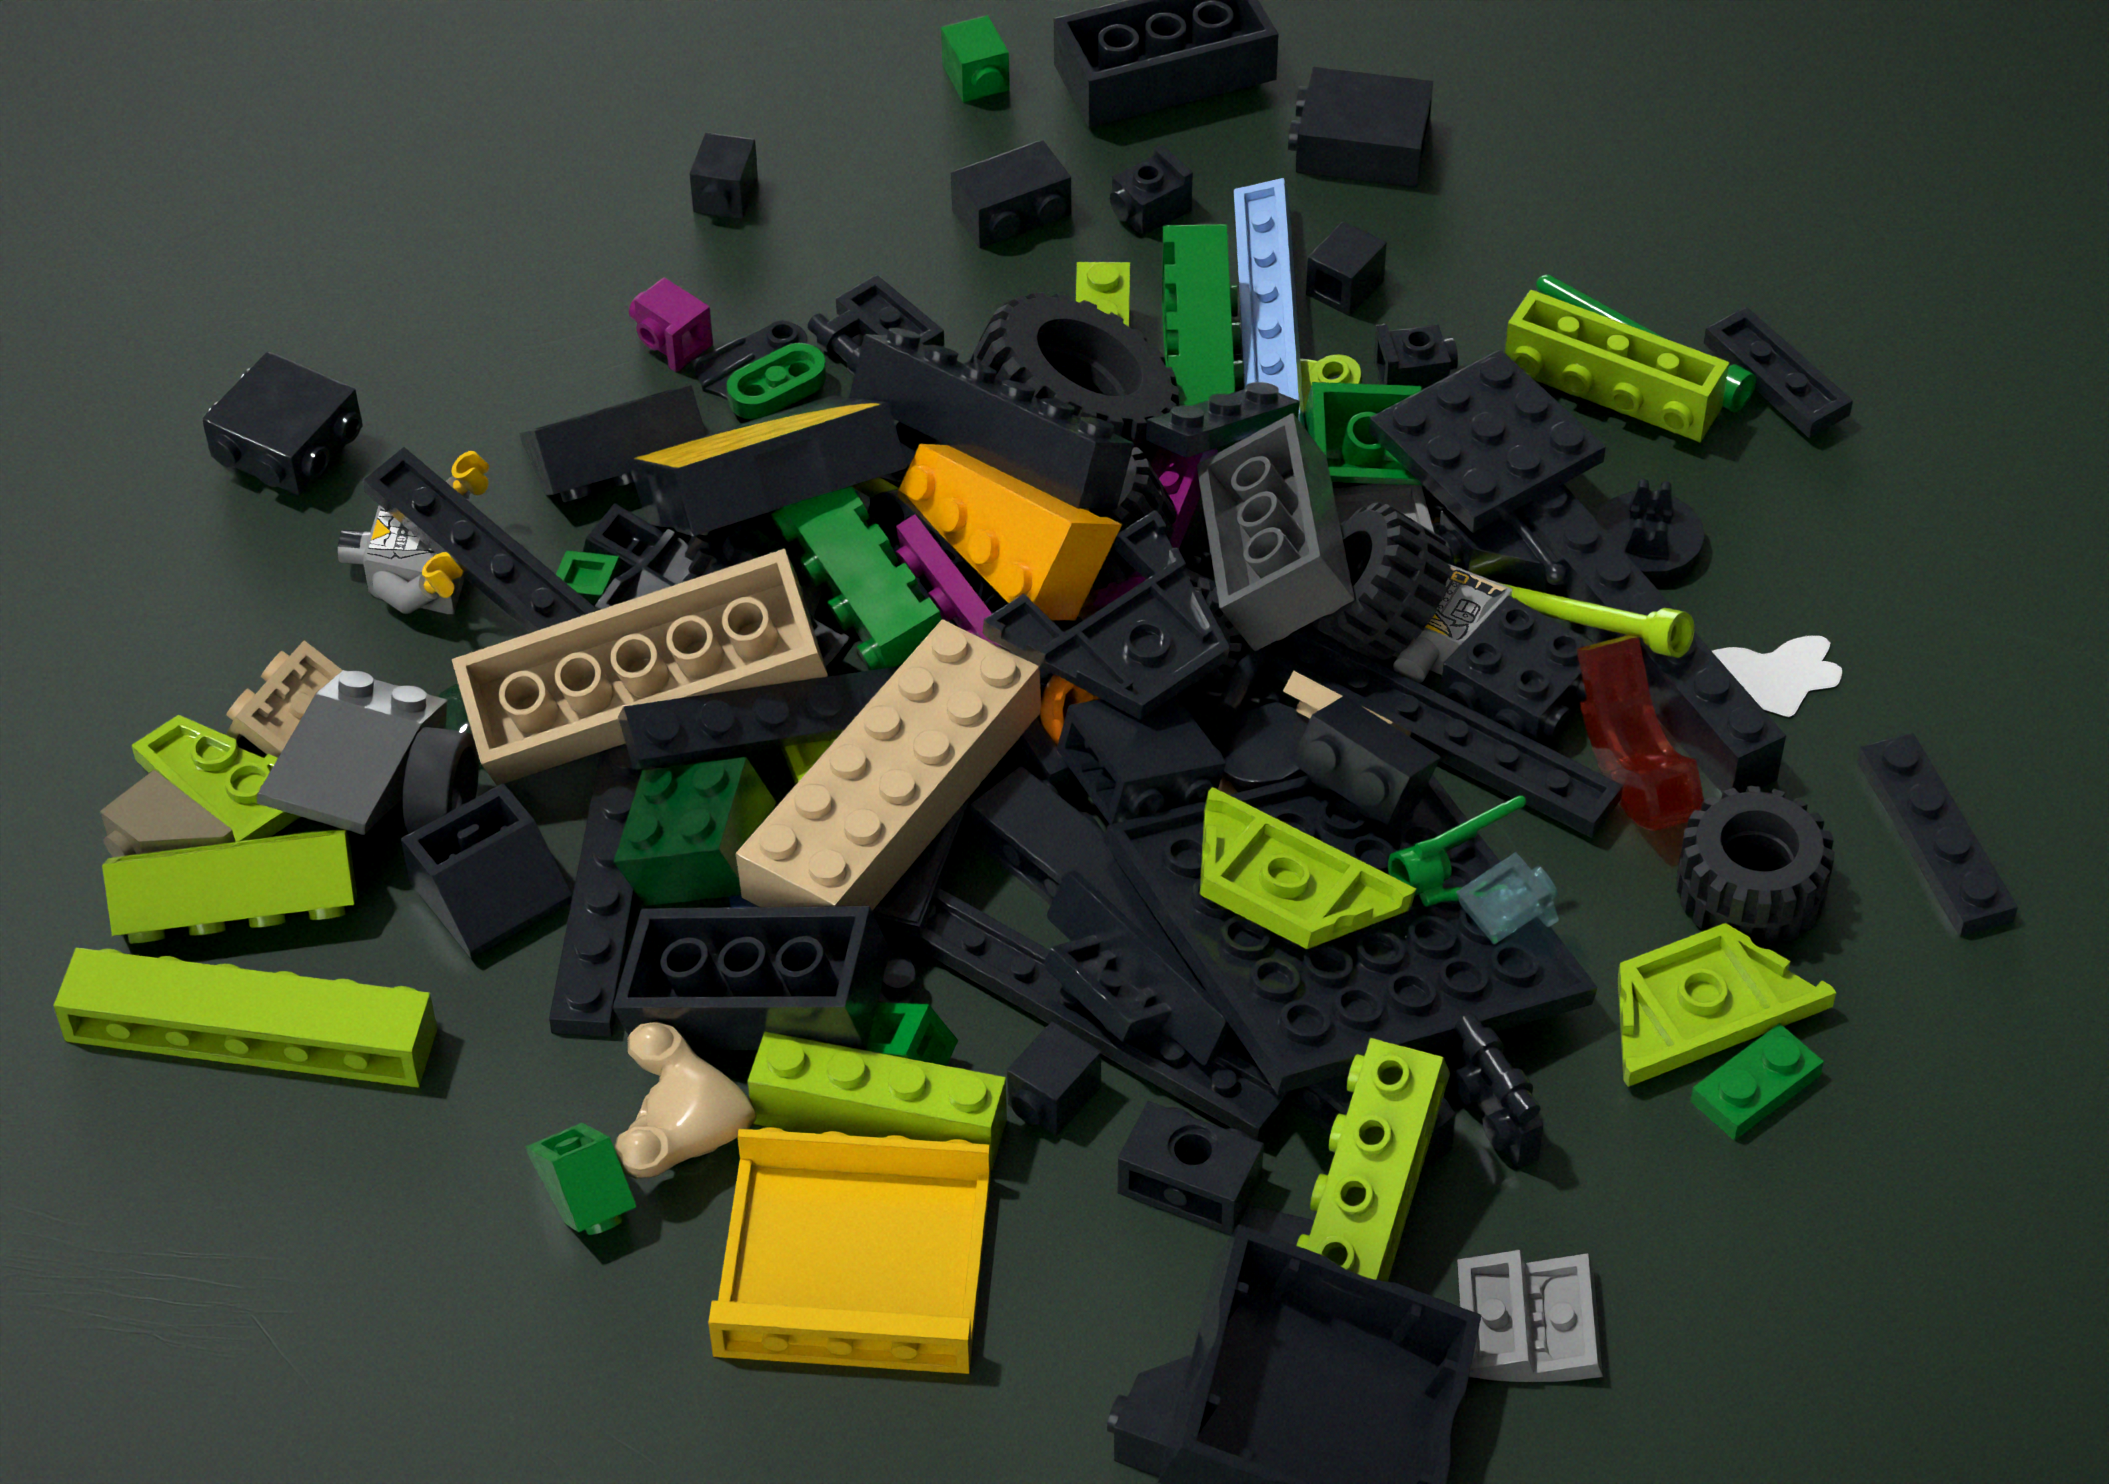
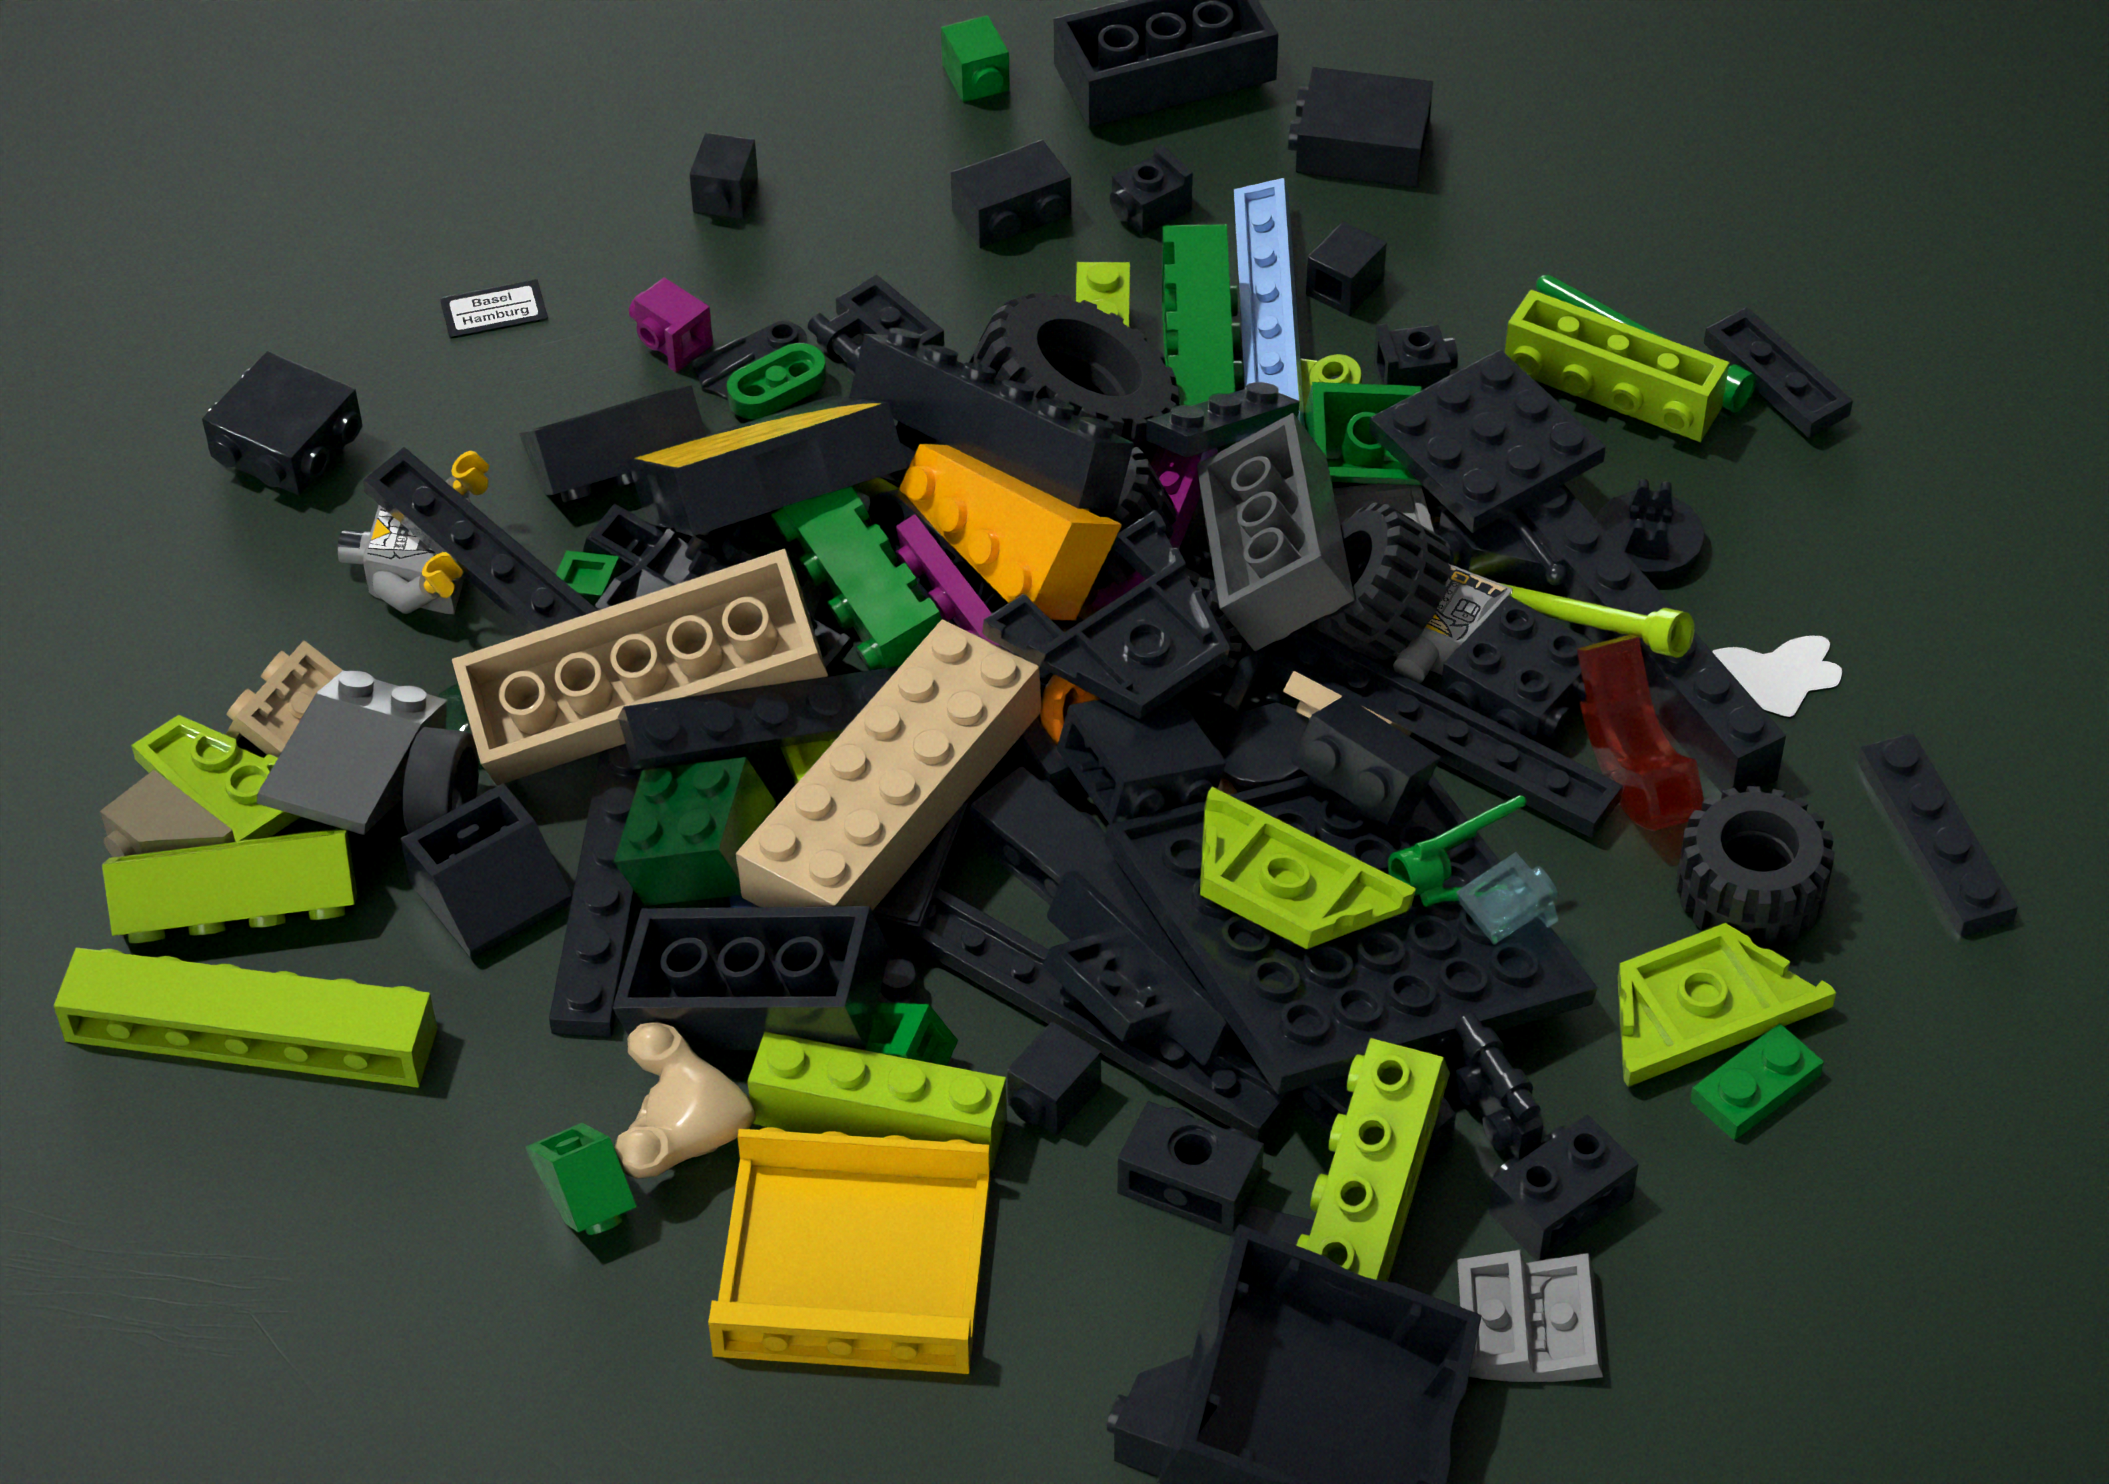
none -> sticker [440,279,548,337]
none -> black brick [1489,1114,1639,1261]

